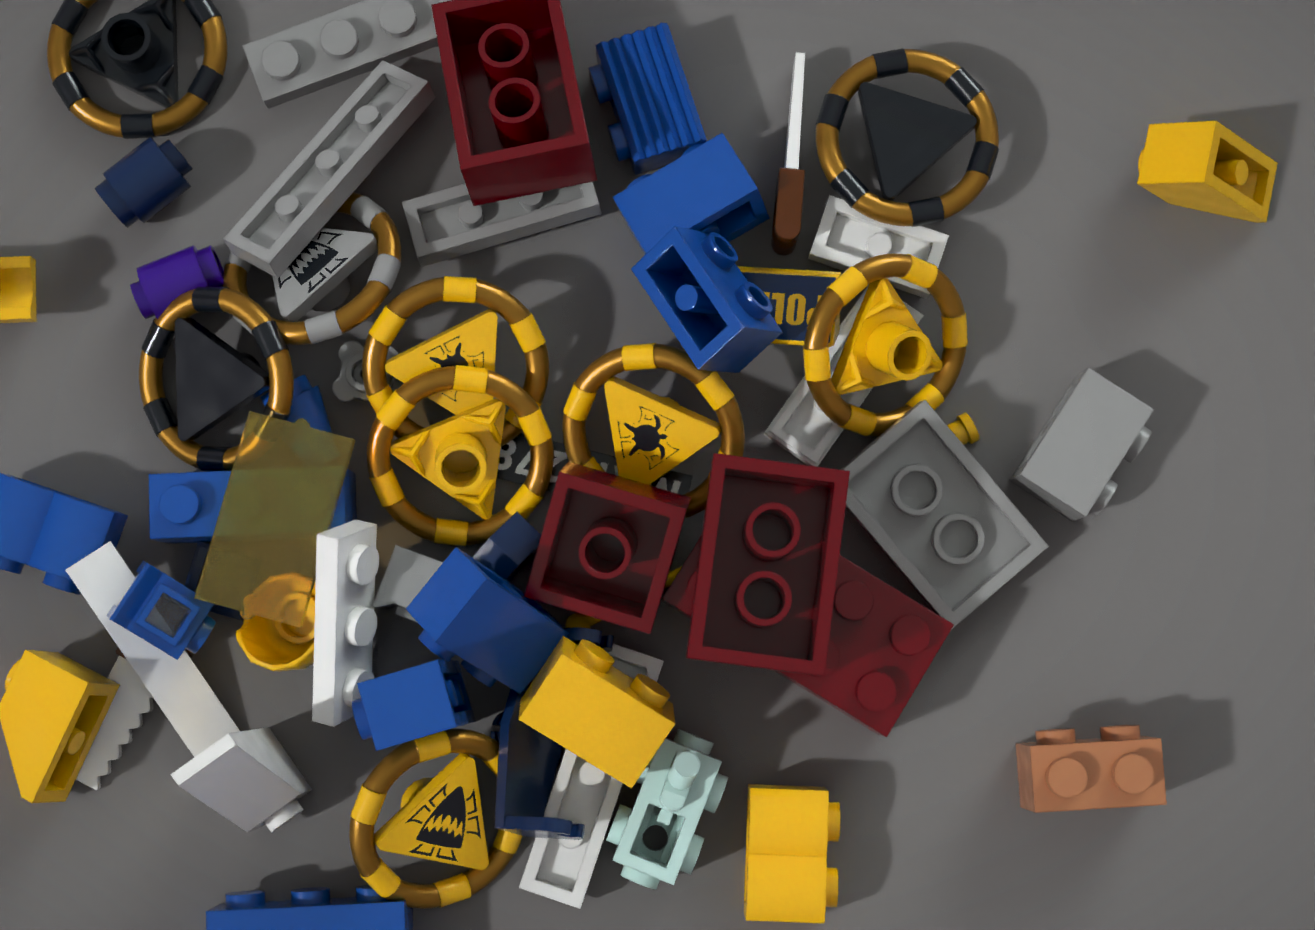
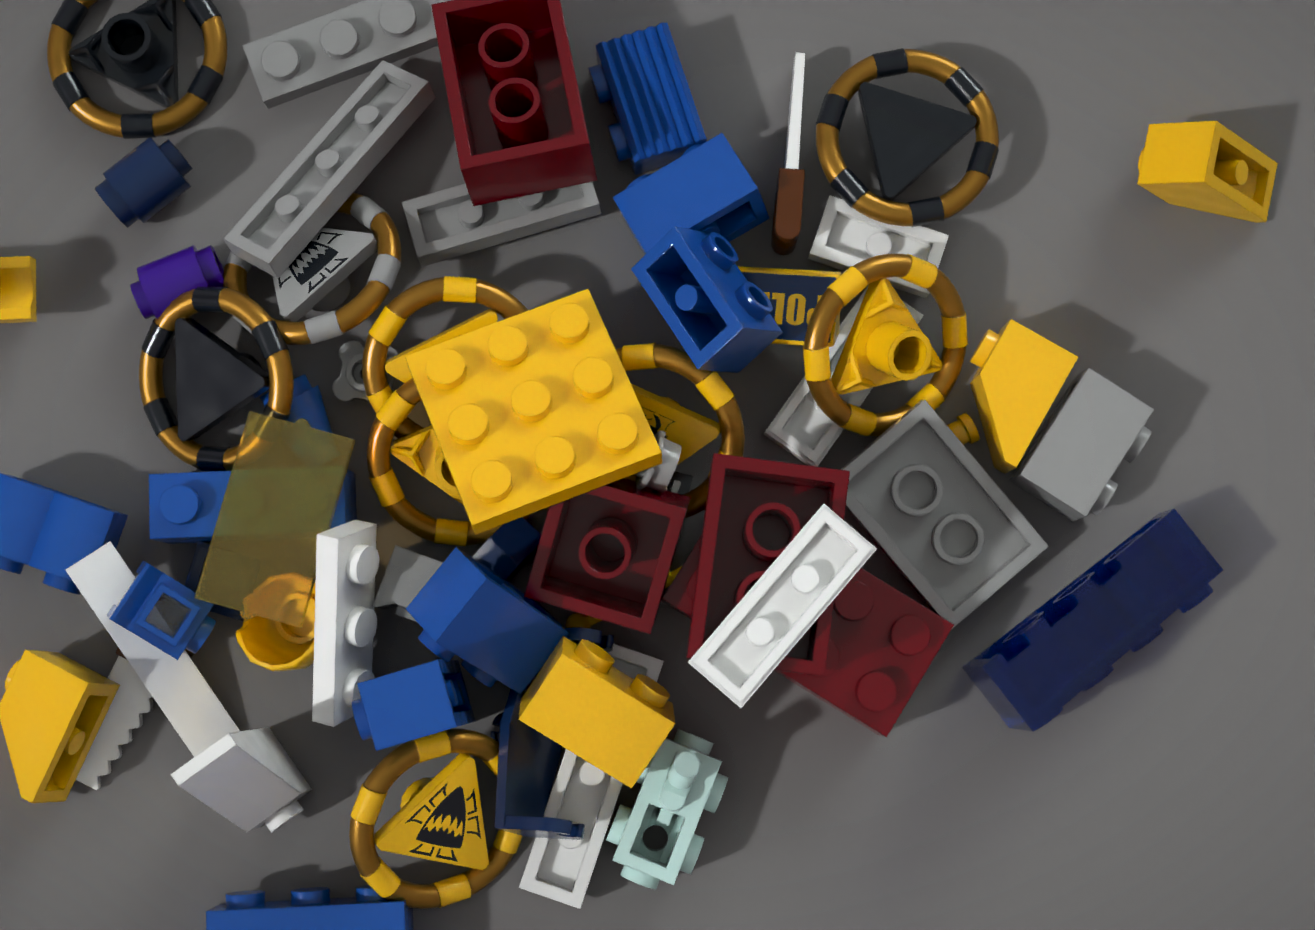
yellow brick [744,784,840,923] -> none
nougat brick [1015,725,1167,813] -> none
none -> yellow plate [405,289,662,535]
none -> light grey plate [633,430,682,493]
none -> white tile [687,504,877,708]
none -> clear blue wedge [962,508,1223,732]
none -> yellow slope [970,319,1078,474]

